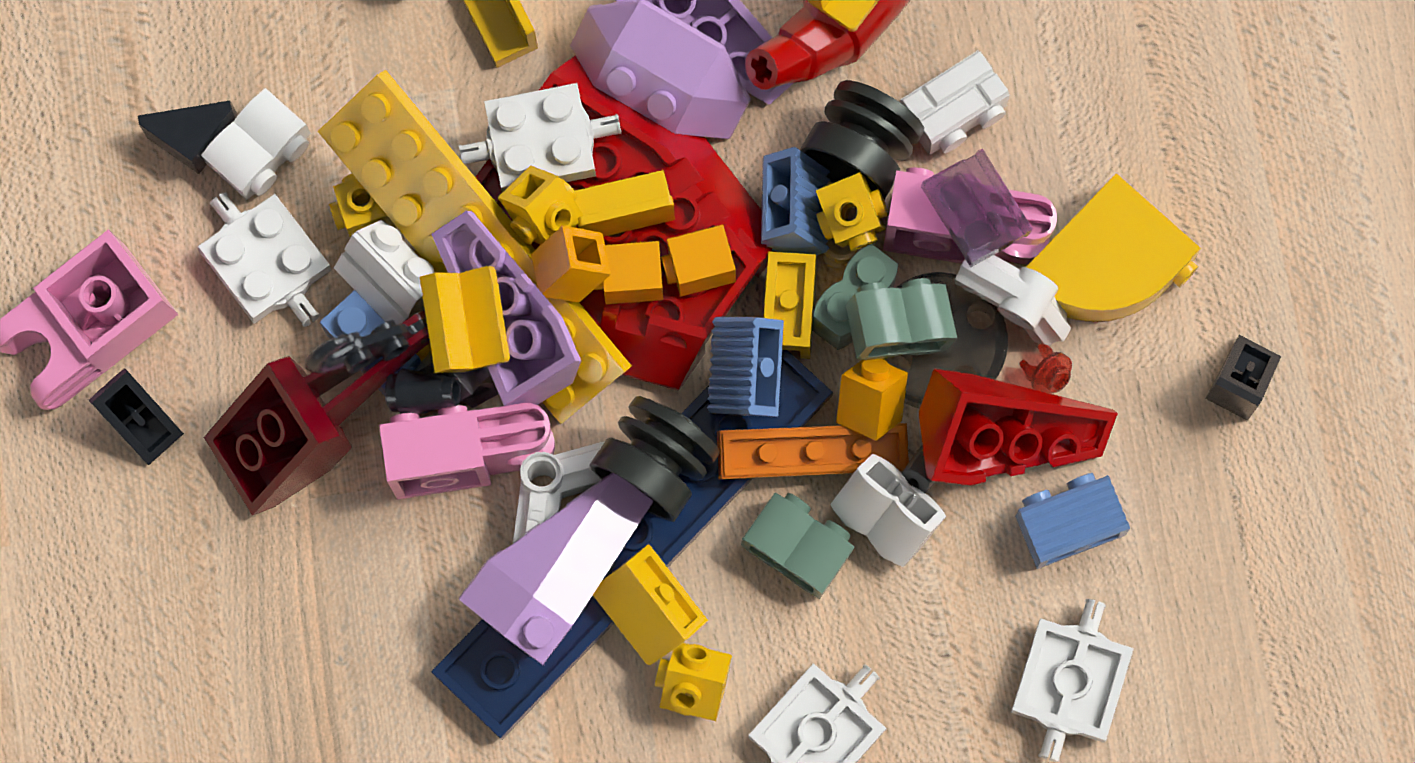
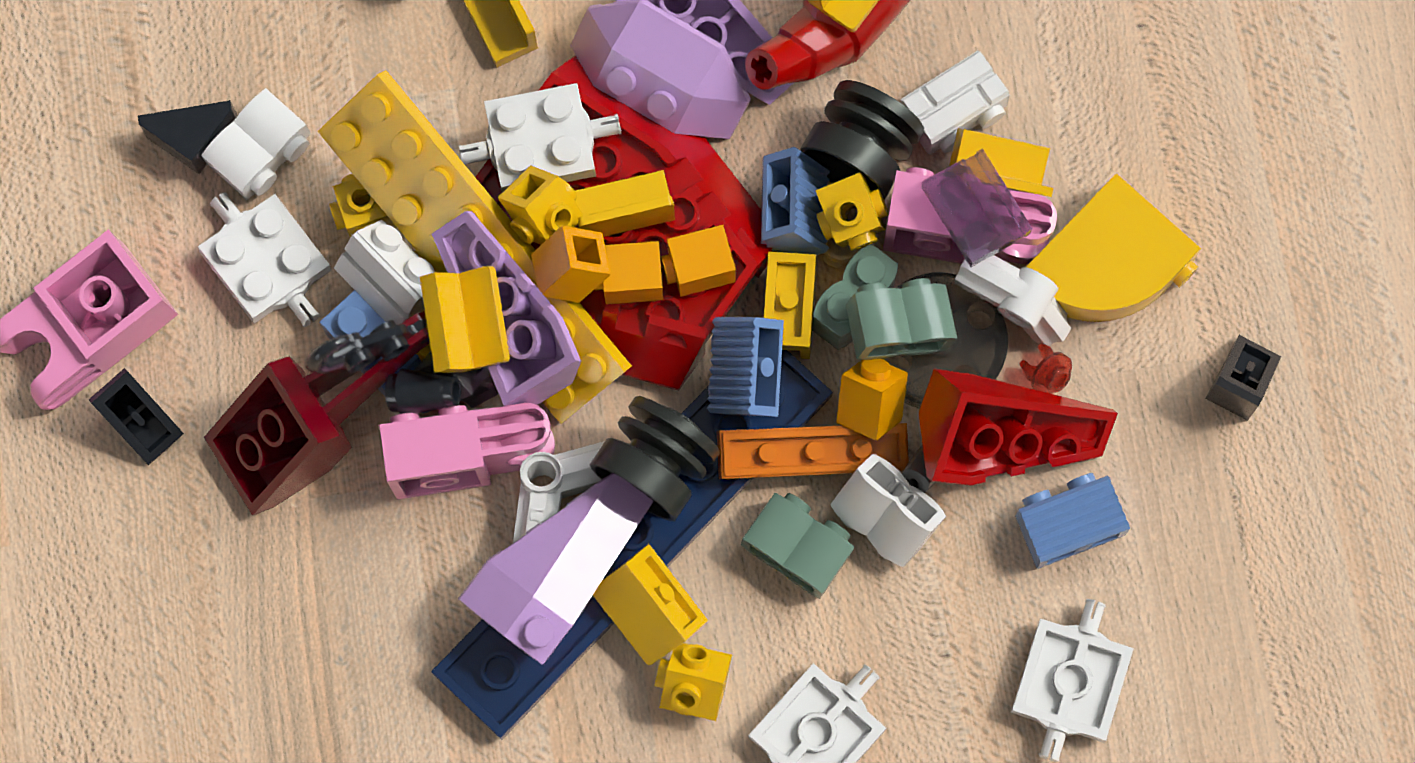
none -> yellow panel [947,128,1054,197]

